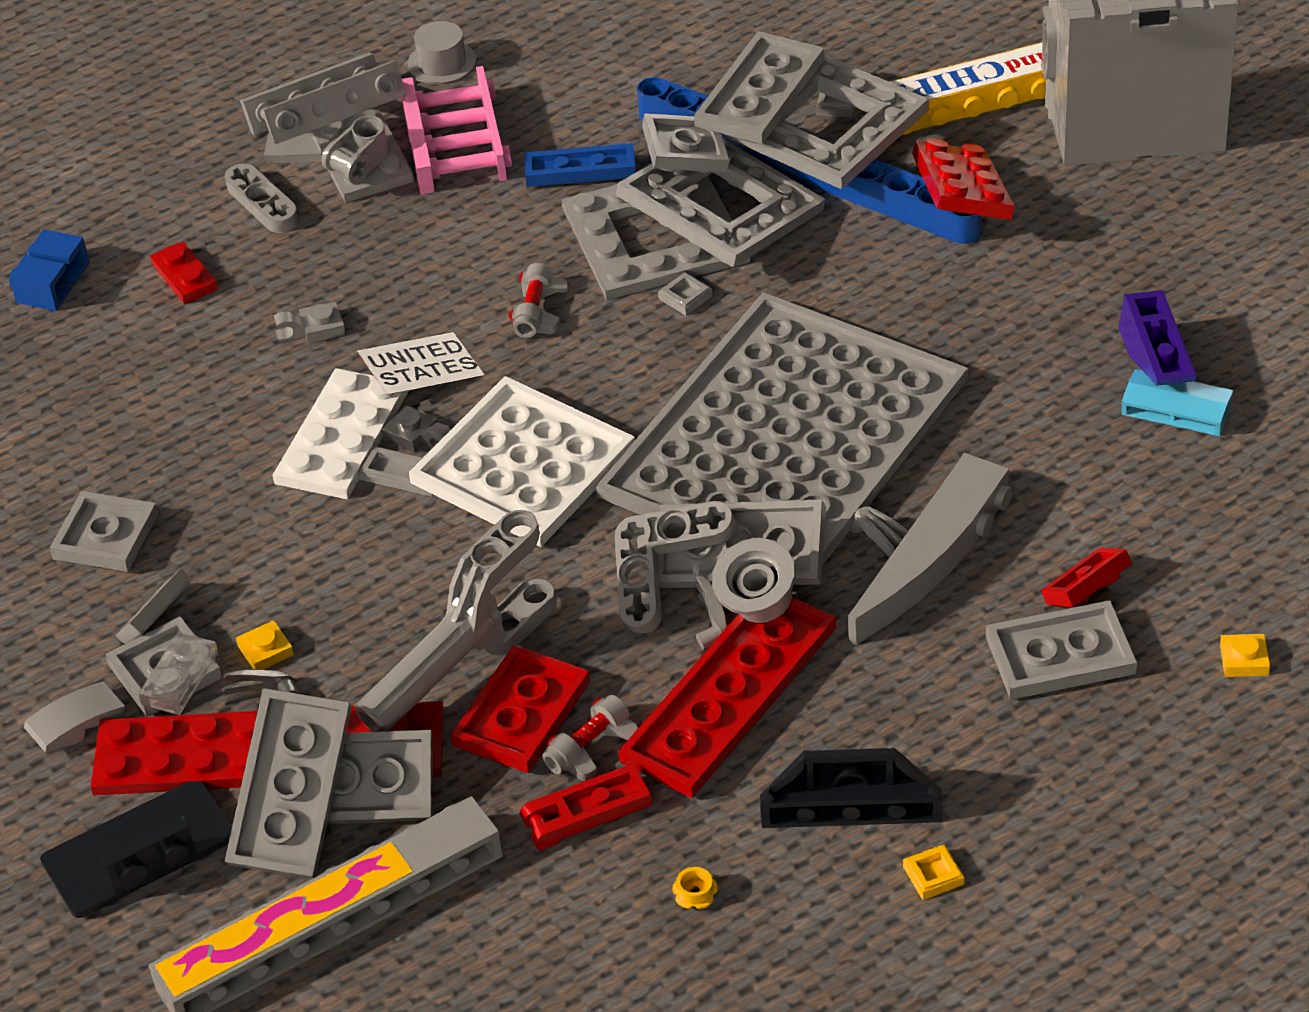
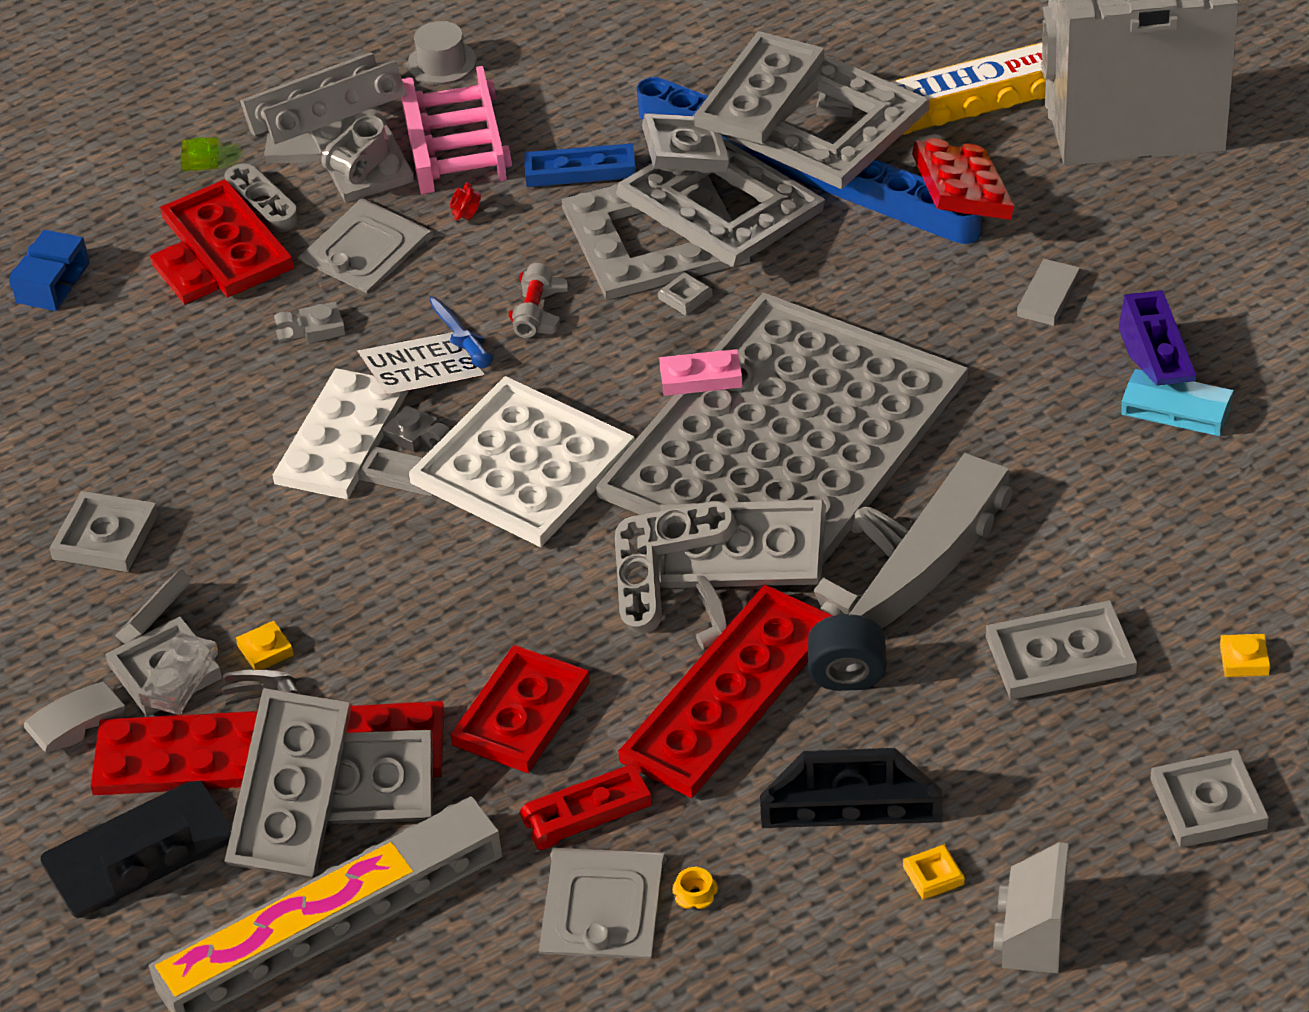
light grey piece [354,510,557,732] -> none
light grey piece [542,695,638,781] -> none
light grey piece [712,538,796,623] -> none
red plate [1041,547,1133,609] -> none
none -> red plate [160,179,294,298]
none -> clear neon green plate [180,137,220,172]
none -> light grey container [298,198,434,293]
none -> blue sword [429,296,494,369]
none -> red plate [449,182,481,221]
none -> light grey container [539,848,667,959]
none -> bright pink plate [659,349,743,396]
none -> black wheel [808,614,886,691]
none -> light grey plate [814,578,859,616]
none -> light grey slope [993,842,1068,973]
none -> light grey tile [1017,259,1080,325]
none -> light grey plate [1150,749,1269,848]

